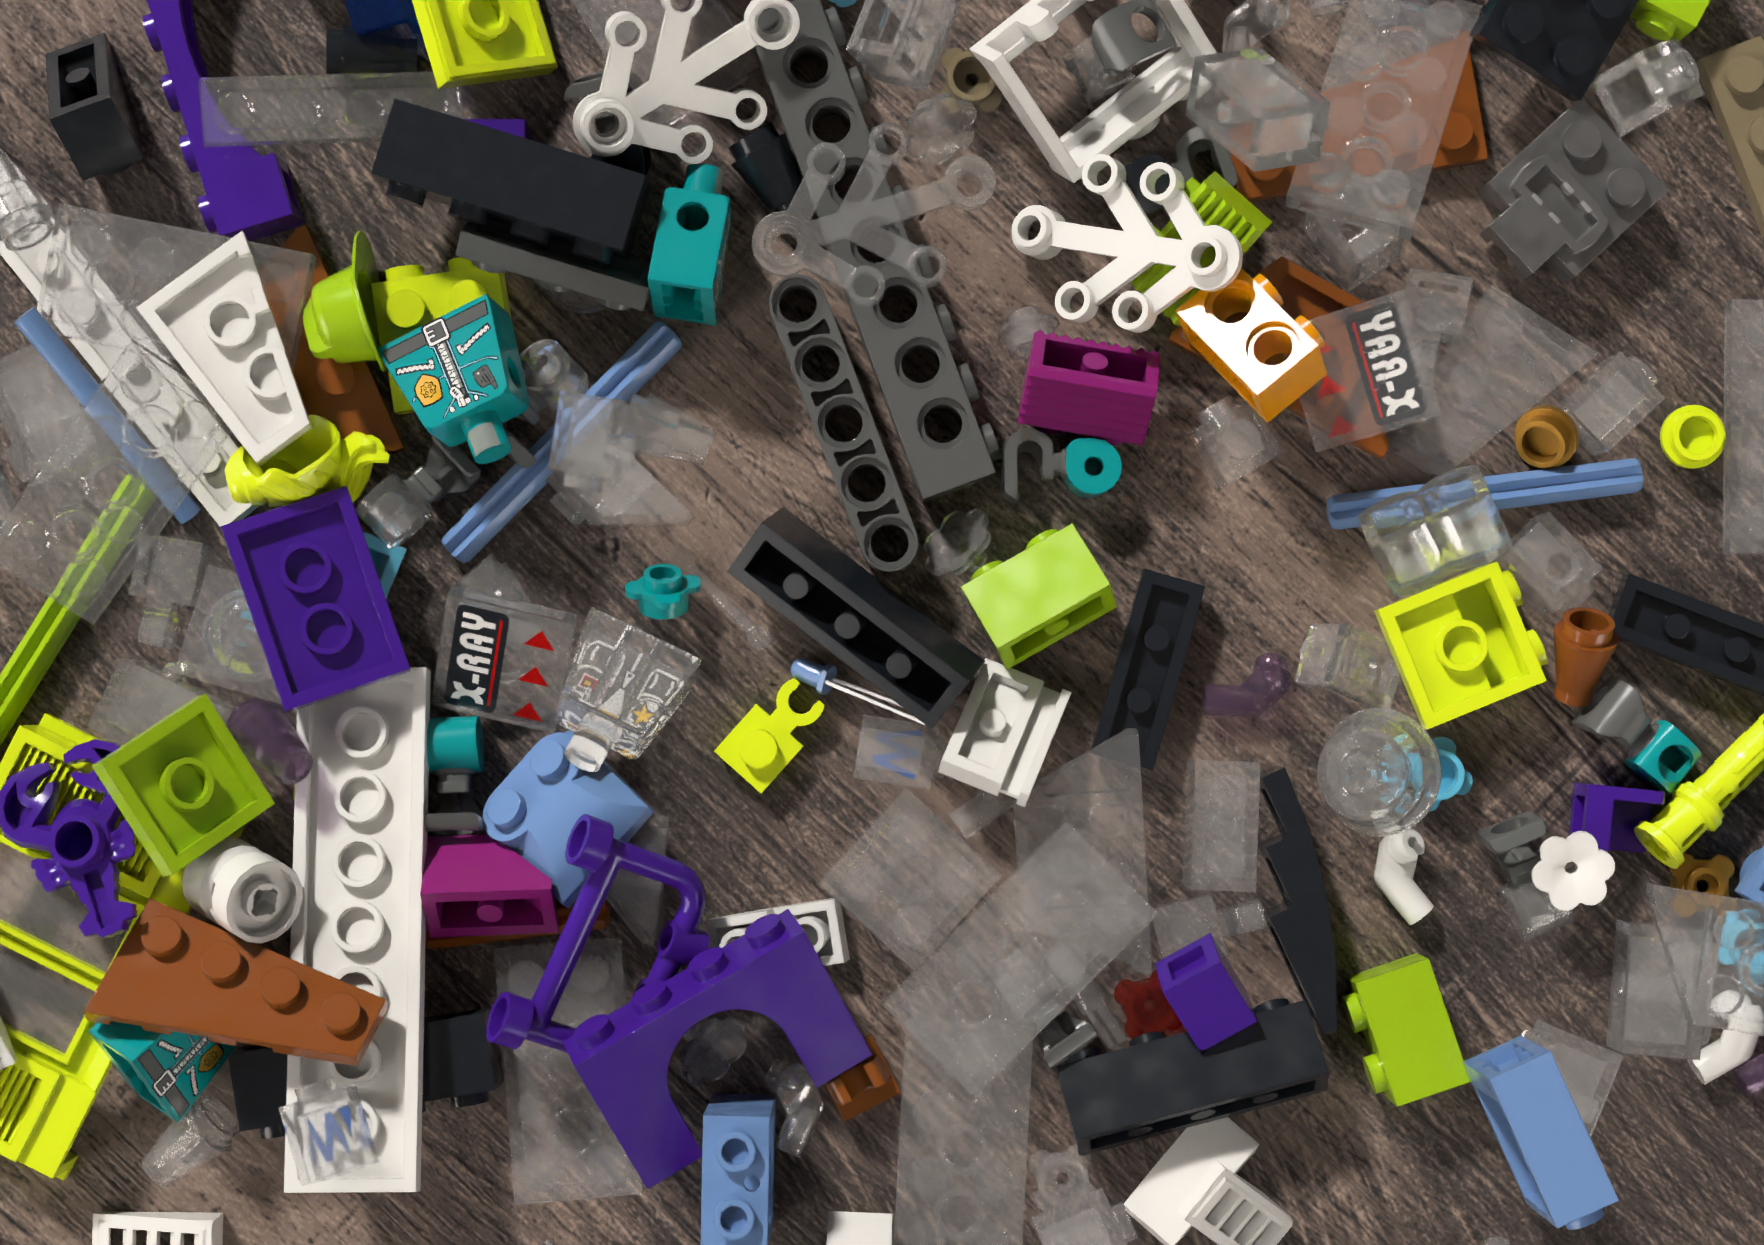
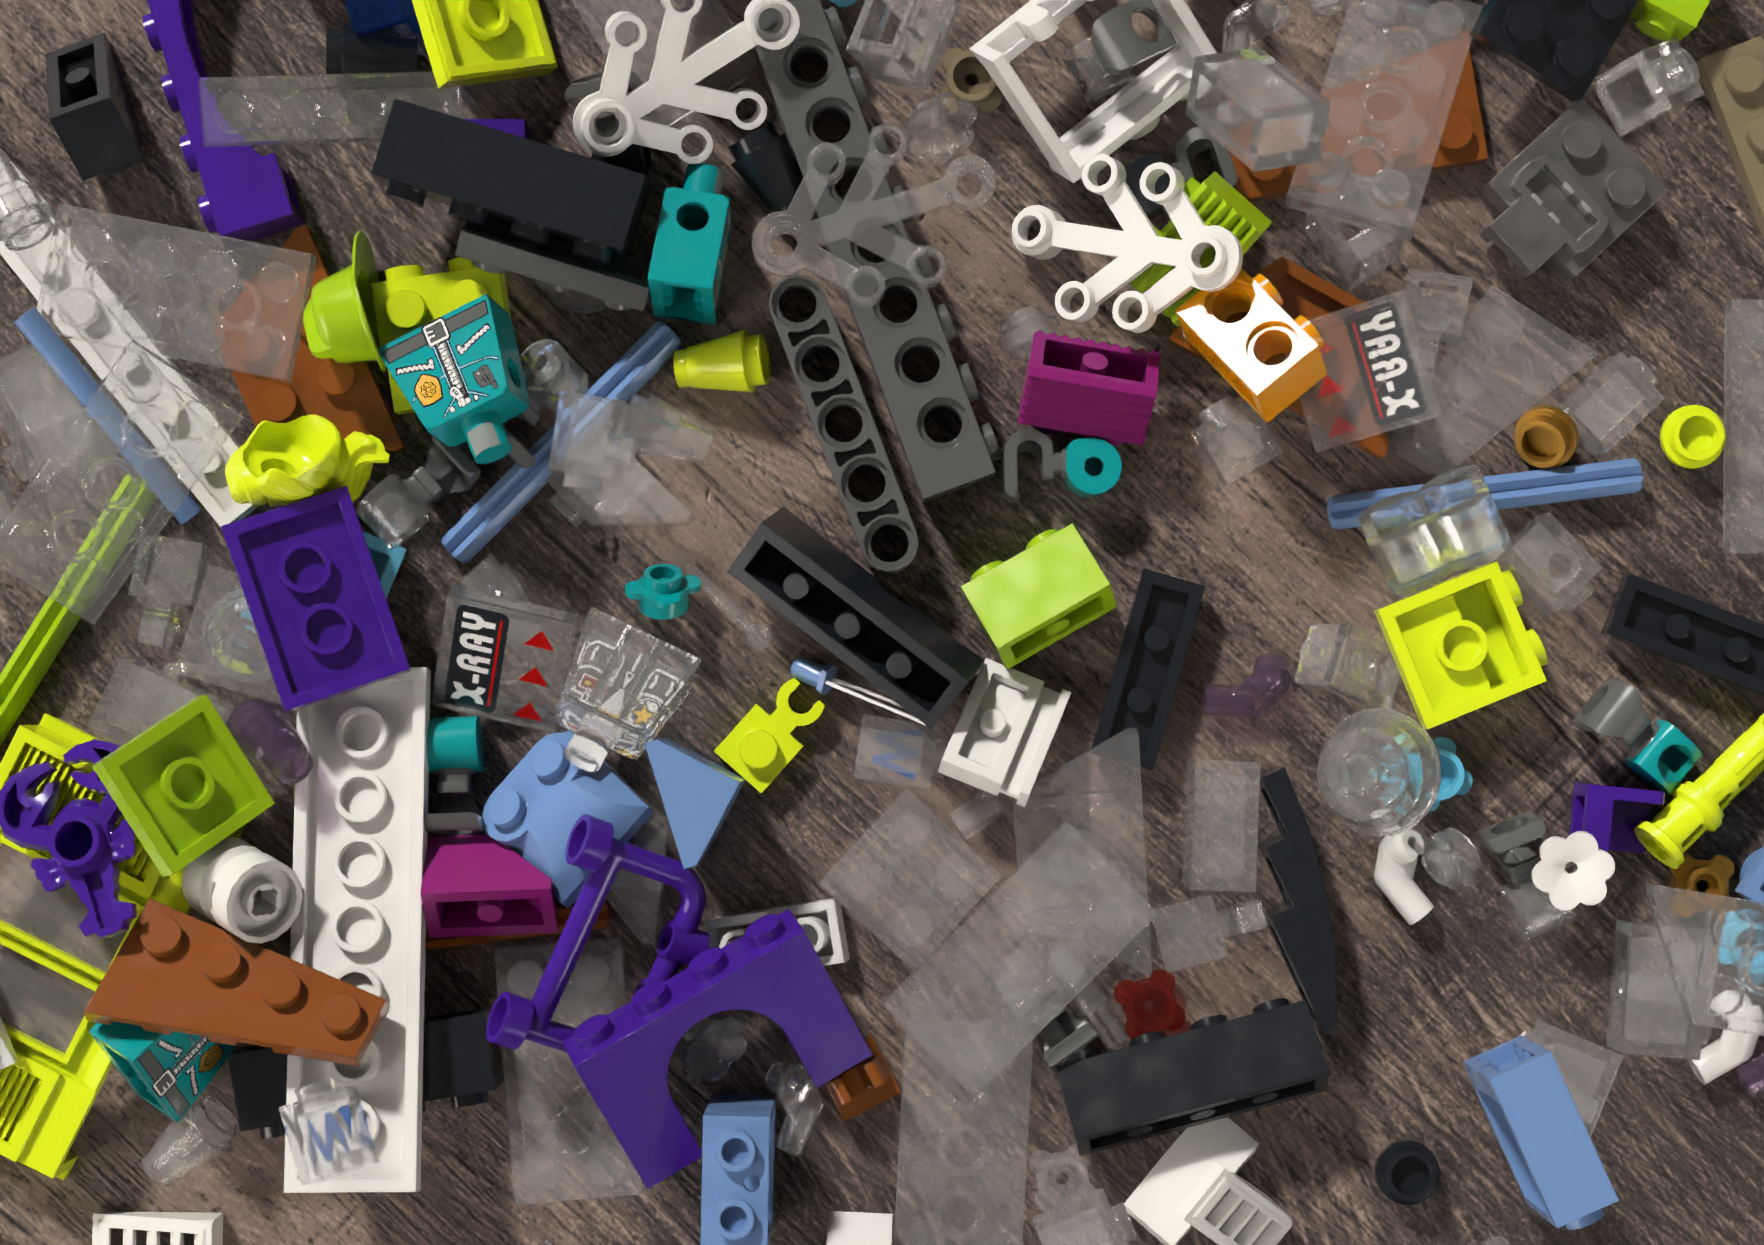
white wing [136,230,312,467] -> none
clear plant [923,508,991,576] -> none
dark purple panel [1154,933,1257,1050] -> none
lime brick [1341,953,1471,1107] -> none
dark orange cone [1554,607,1619,707] -> none
none -> medium blue slope [644,738,745,869]
none -> neon yellow cone [673,329,770,393]
none -> black plate [1374,1140,1440,1205]
none -> clear plate [1421,827,1481,890]

